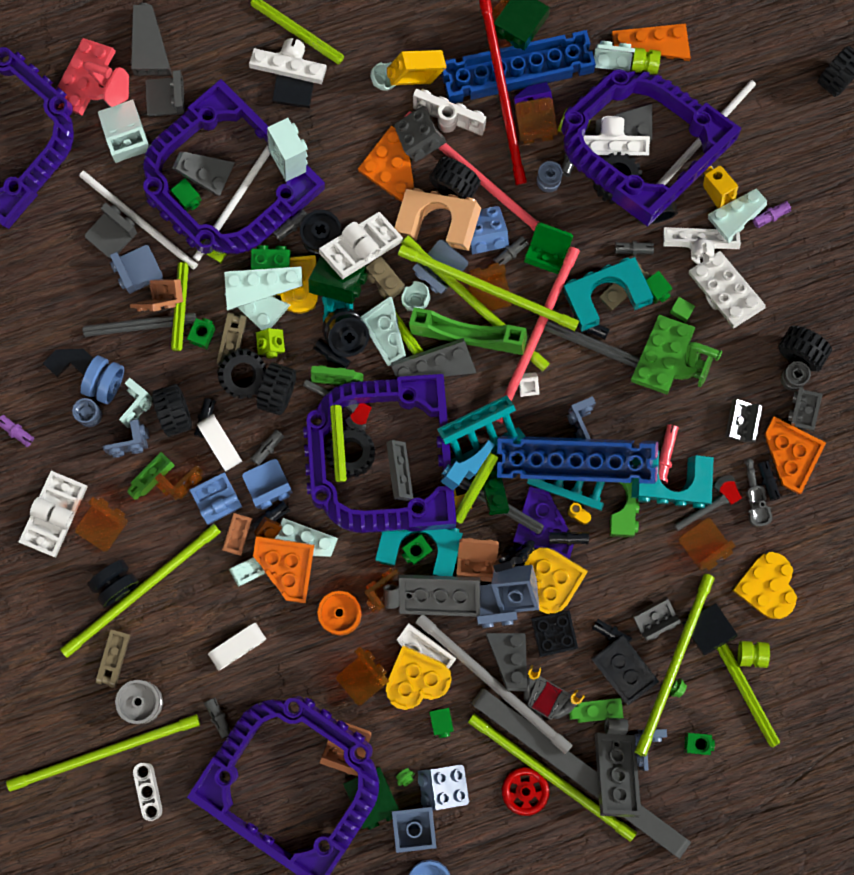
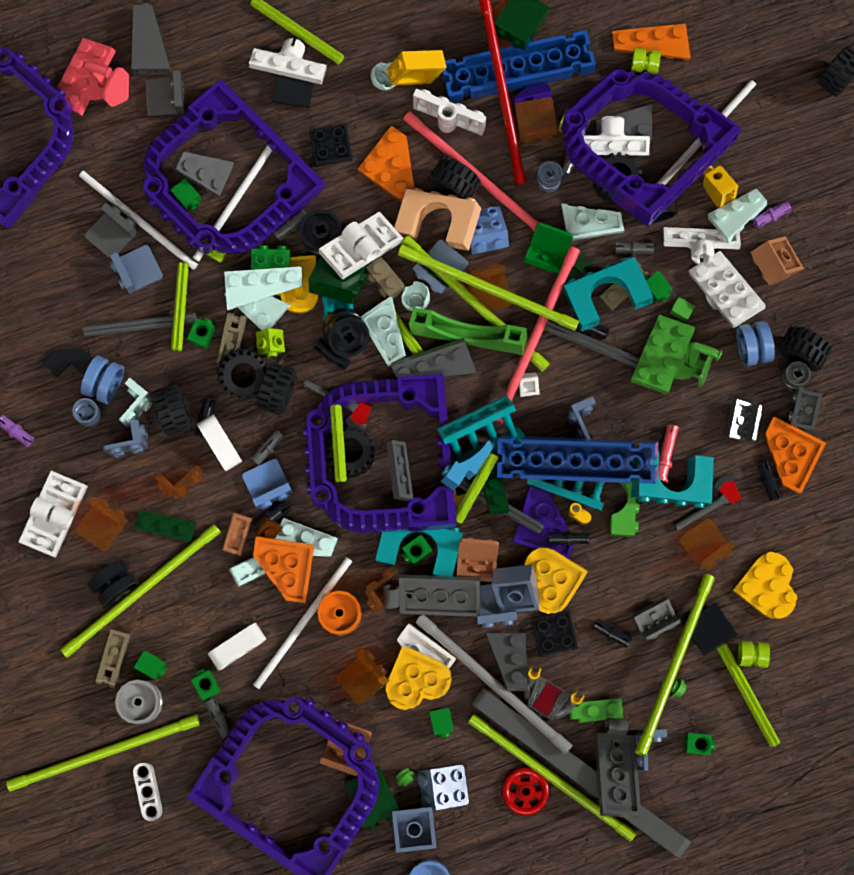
light aqua slope [98,99,149,163] -> none
bright green hinge [127,452,175,500] -> none
nougat bracket [130,279,183,311] -> none
medium blue plate [190,472,242,525] -> none
light aqua brick [267,118,308,182] -> none
bright green hinge [311,365,363,385] -> none
dark grey bracket [394,106,447,162] -> none
dark grey pin [492,236,529,269] -> none
black plate [493,540,535,572] -> none
black tile [591,634,659,705] -> none
light aqua bracket [594,41,635,72] -> none
dark grey piece [744,458,773,527] -> none
none -> dark green plate [134,510,196,542]
none -> green brick [134,650,167,680]
none -> green brick [191,669,222,701]
none -> white piece [253,557,352,689]
none -> black tile [309,123,353,167]
none -> light aqua wing [561,203,624,241]
none -> dark green plate [566,253,593,282]
none -> medium blue wheel [736,321,775,367]
none -> nougat slope [750,236,804,285]

